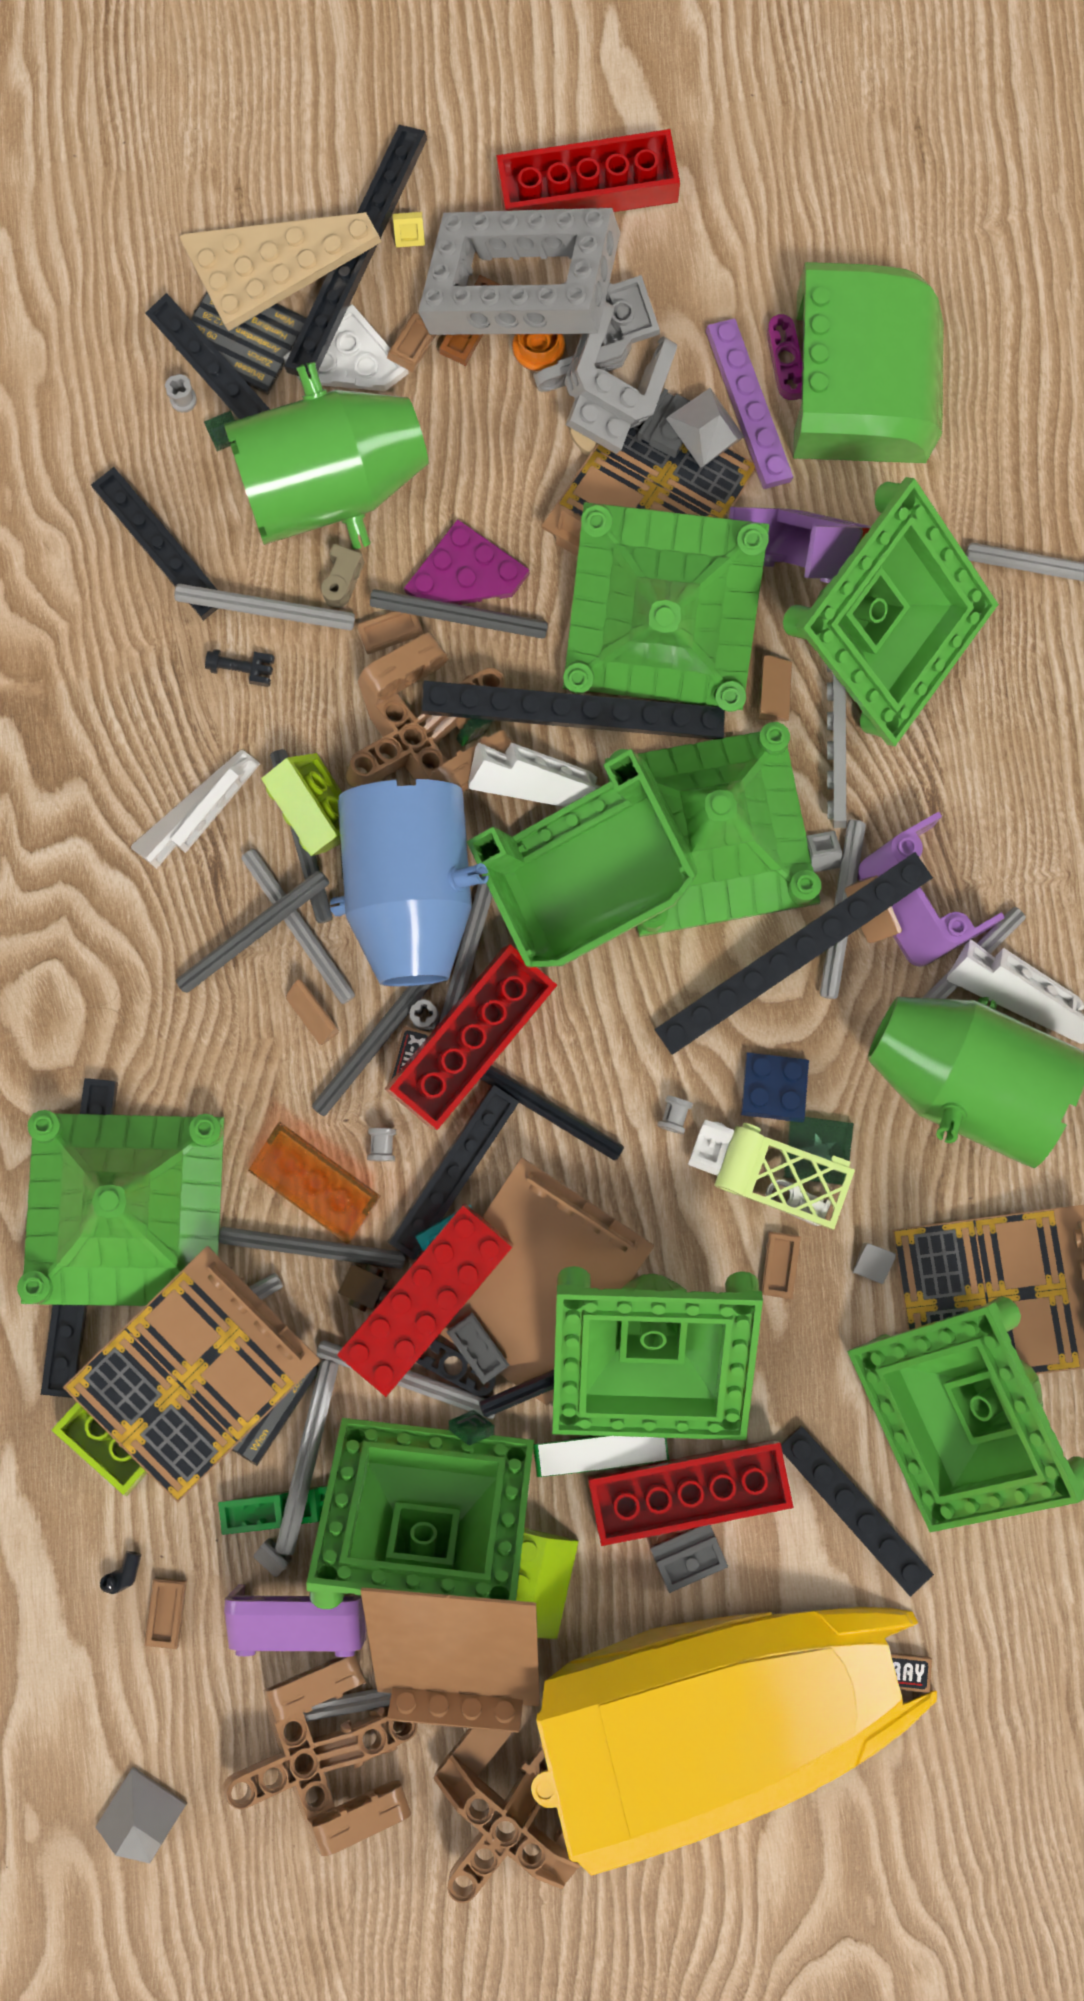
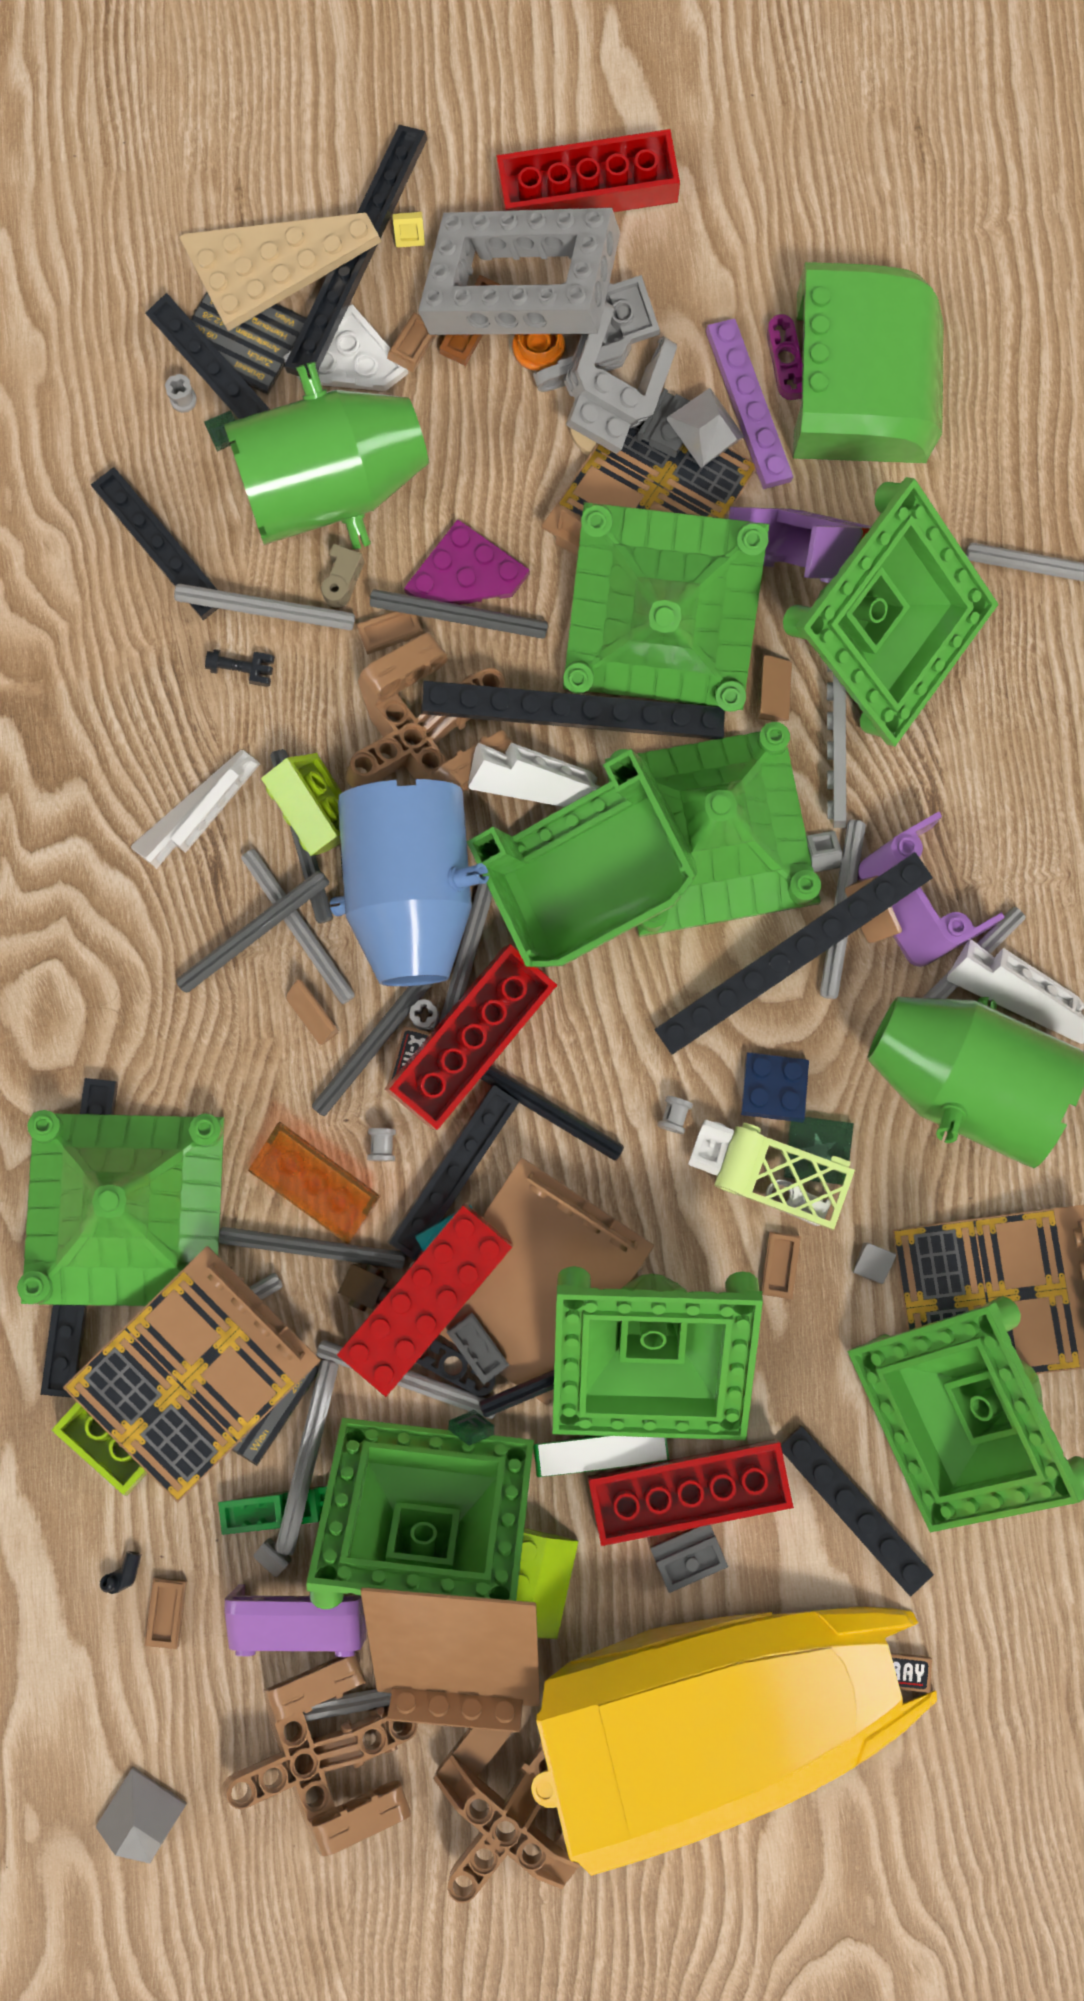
clear green tile [456,719,493,747] -> none

